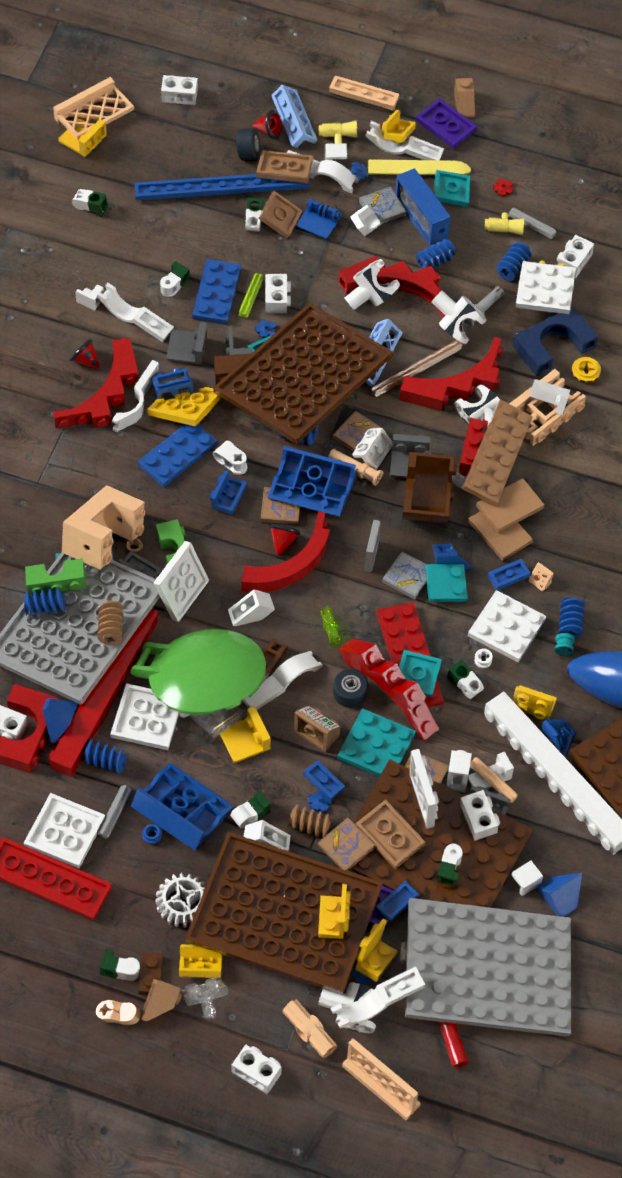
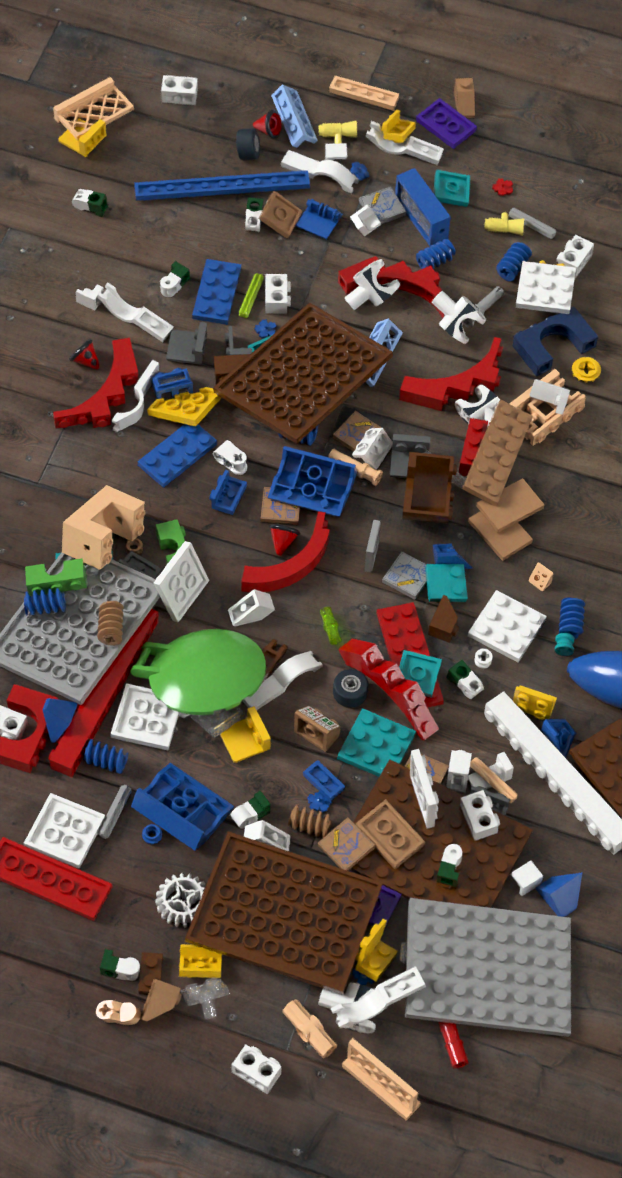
medium nougat tile [256,150,313,183] -> none
yellow bracket [318,884,350,939] -> none
light yellow piece [368,160,471,175] -> none
medium nougat axle [371,340,462,397] -> none
blue tile [376,881,420,923] -> none
blue plate [487,559,531,591] -> none
none -> reddish brown slope [428,595,459,643]

